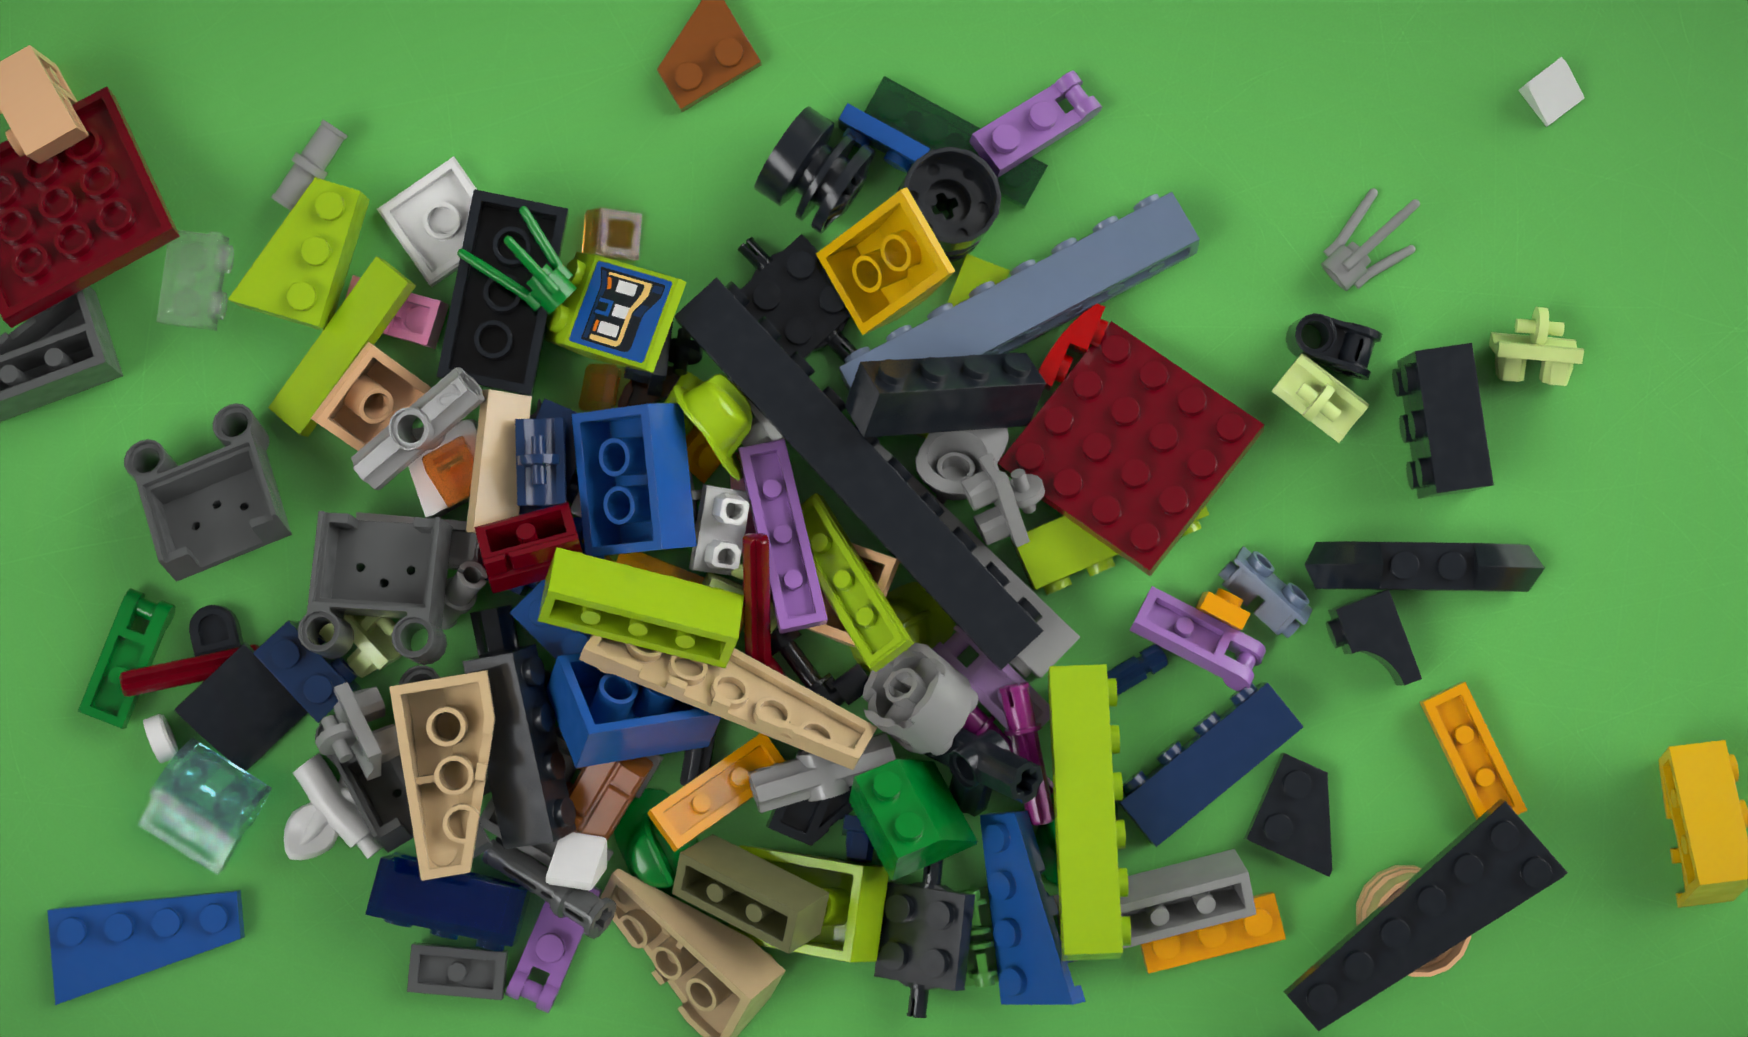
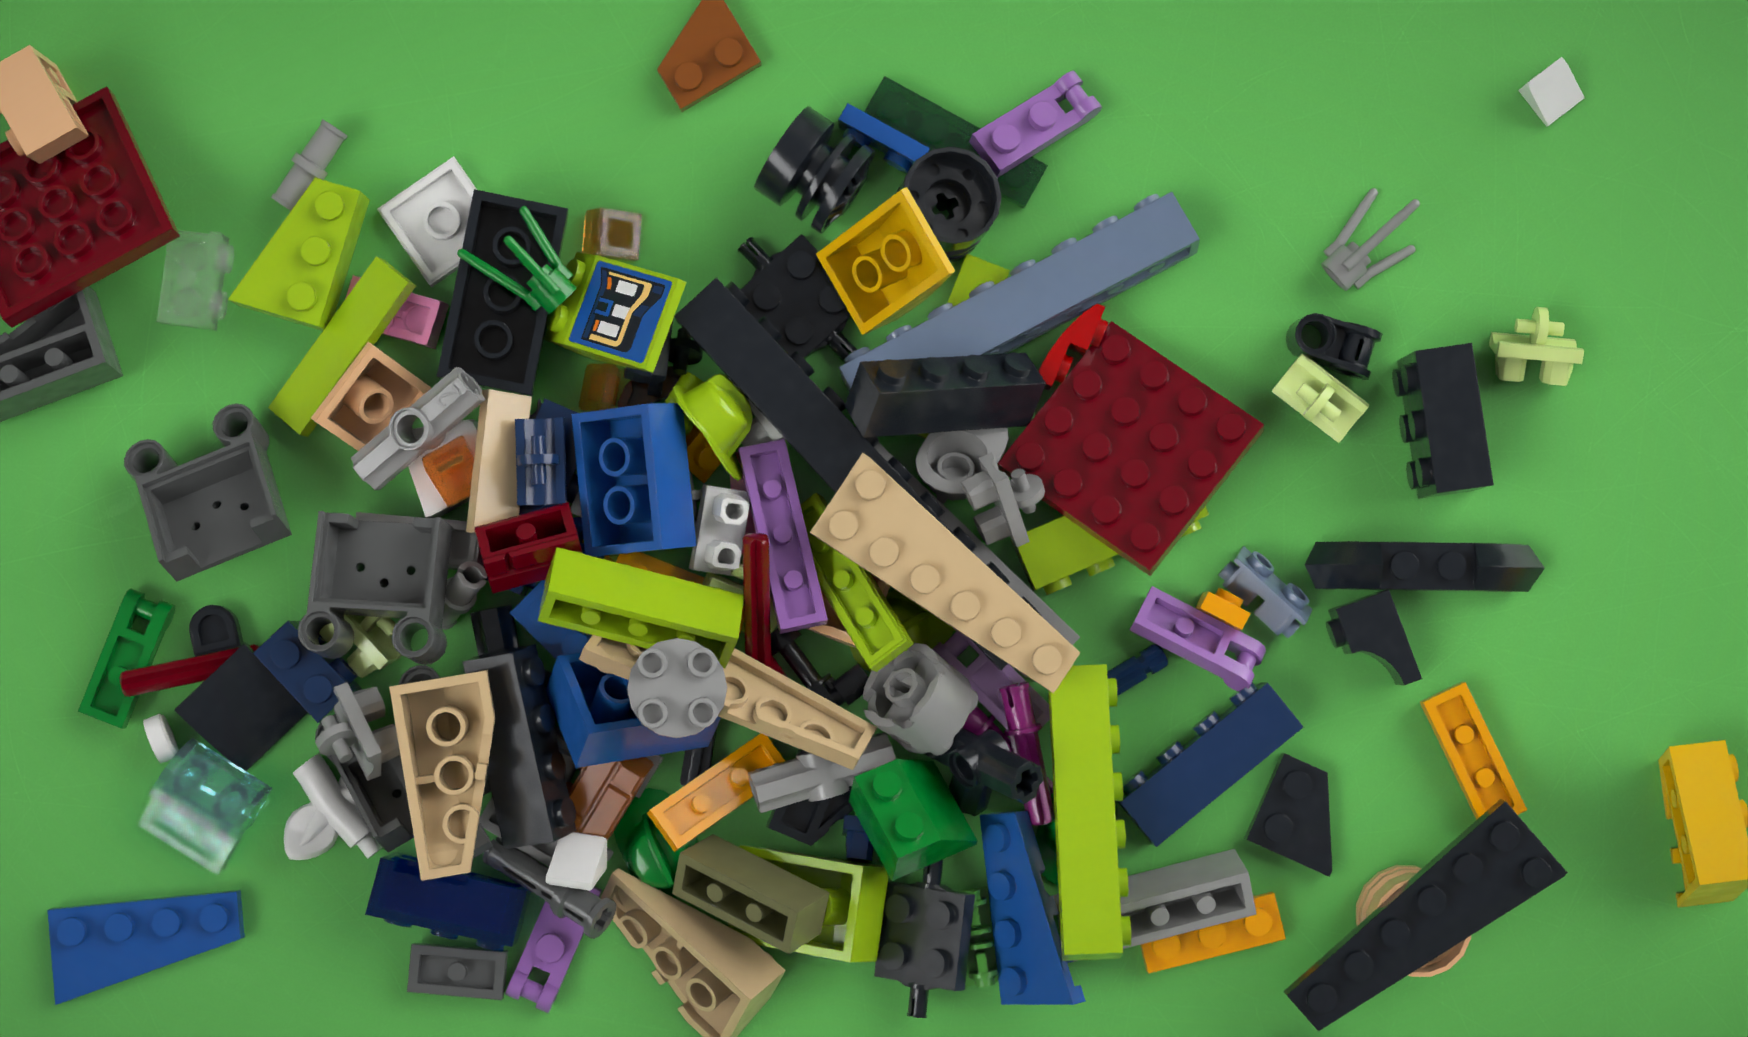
none -> light grey brick [627,638,727,738]
none -> tan wing [810,453,1081,693]

